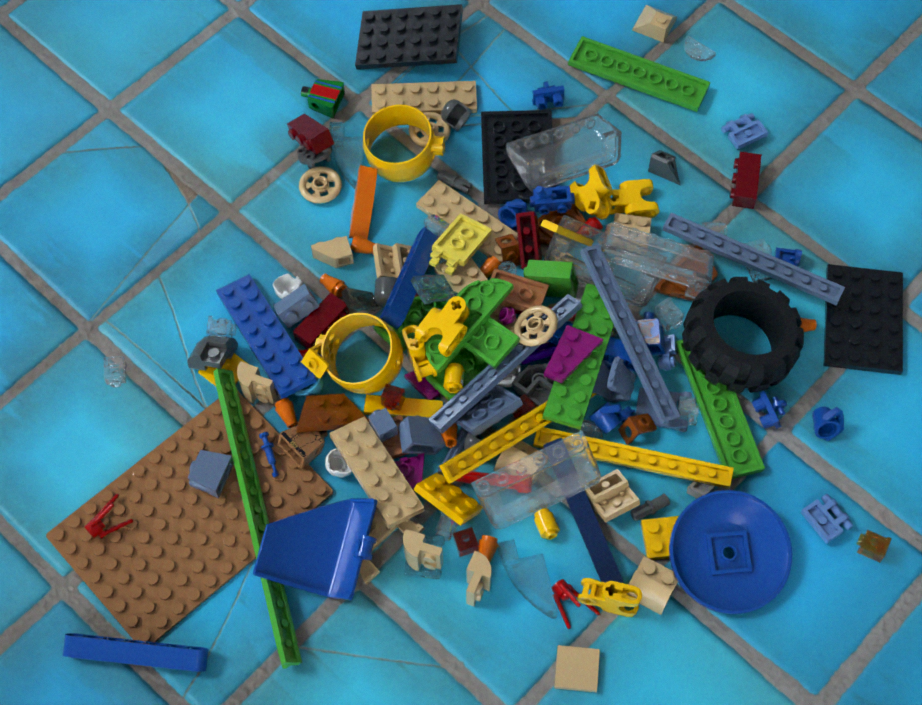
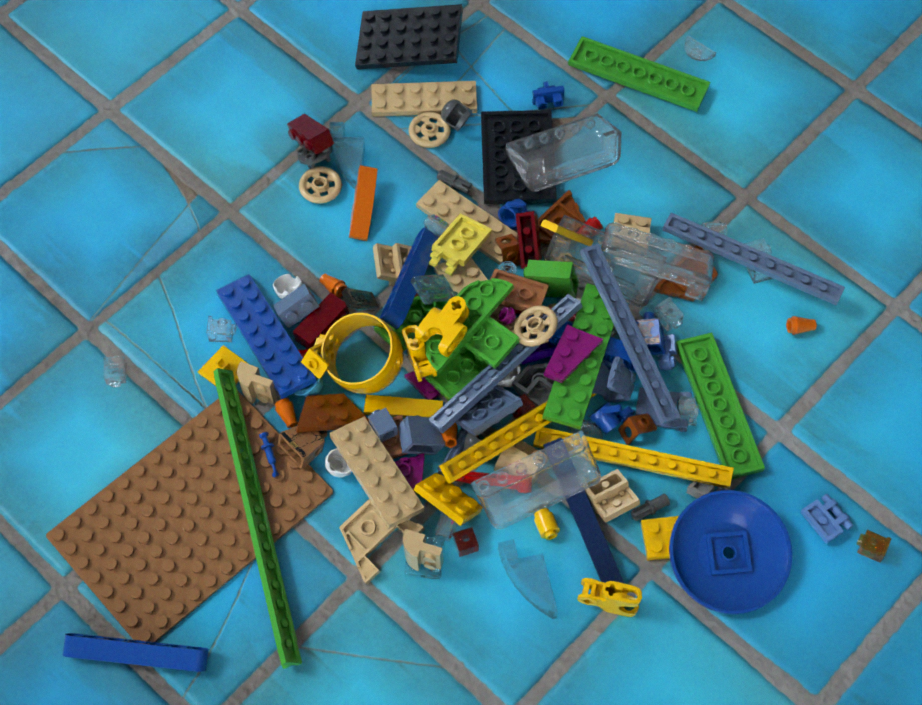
red plant [84,494,133,539] -> none
dark grey brick [187,335,238,371] -> none
sand blue torso [188,450,234,499] -> none
blue panel [253,498,378,600] -> none
green torso [301,79,345,119] -> none
tan slope [311,236,354,268] -> none
orange cone [350,235,375,255] -> none
yellow cylinder [363,105,445,182] -> none
dark grey helmet [374,277,397,308] -> none
clear red plate [381,384,405,411] -> none
yellow brick [443,363,465,393] -> none
tan brick [466,551,492,607] -> none
orange cone [479,535,499,562] -> none
orange cone [480,256,503,278] -> none
blue brick [530,186,575,215] -> none
red plant [551,579,600,629] -> none
tan tile [554,645,600,693] -> none
yellow piece [569,164,612,220] -> none
yellow piece [606,179,660,218] -> none
tan brick [627,556,678,615] -> none
tan slope [632,5,677,43] -> none
dark grey slope [648,150,681,186] -> none
black tyre [682,277,804,393] -> none
medium blue plate [721,113,768,150] -> none
dark red brick [730,151,762,209] -> none
blue hips [752,390,787,429] -> none
blue tile [775,247,802,267] -> none
blue piece [812,406,844,441] -> none
black plate [823,264,903,375] -> none

